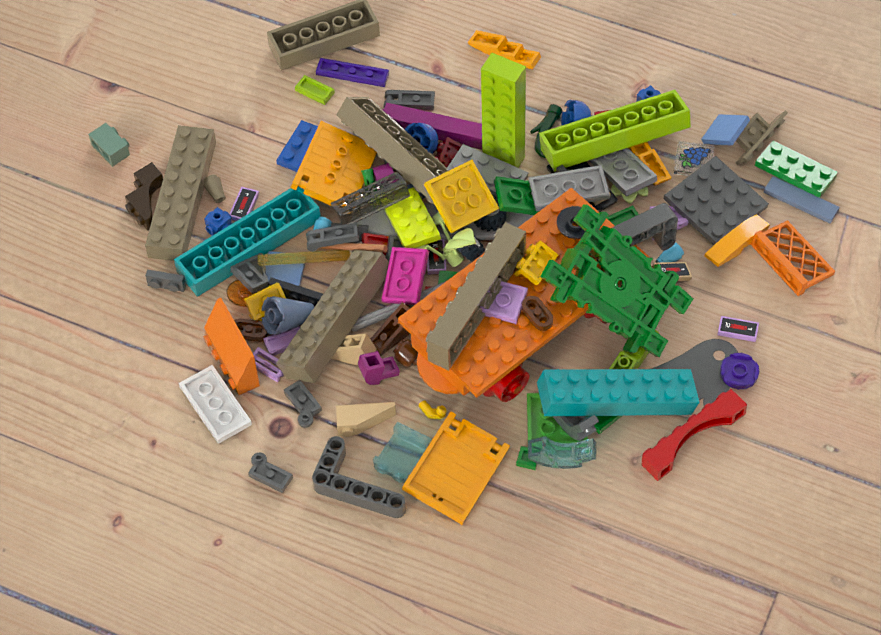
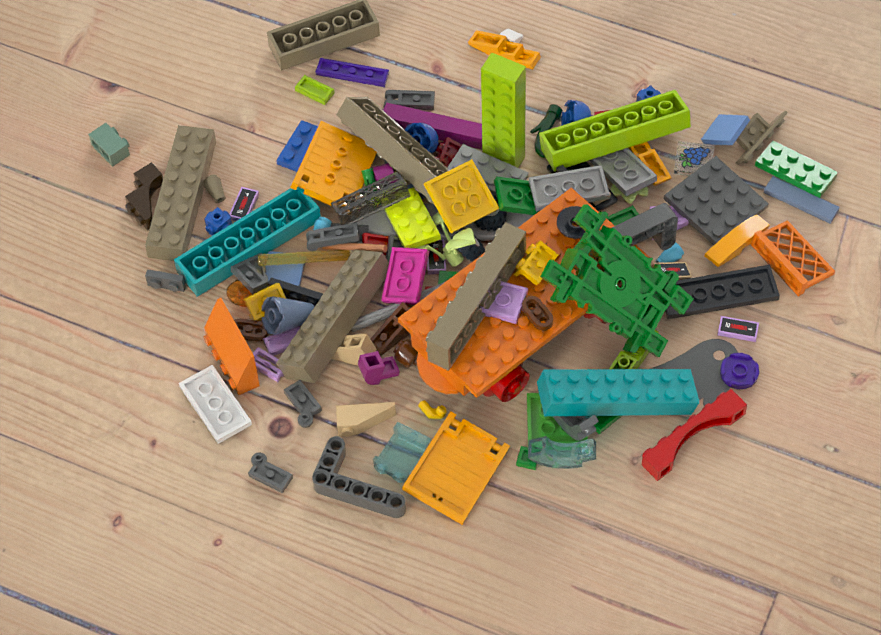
none -> white slope [500,29,523,43]
none -> black plate [665,264,780,320]

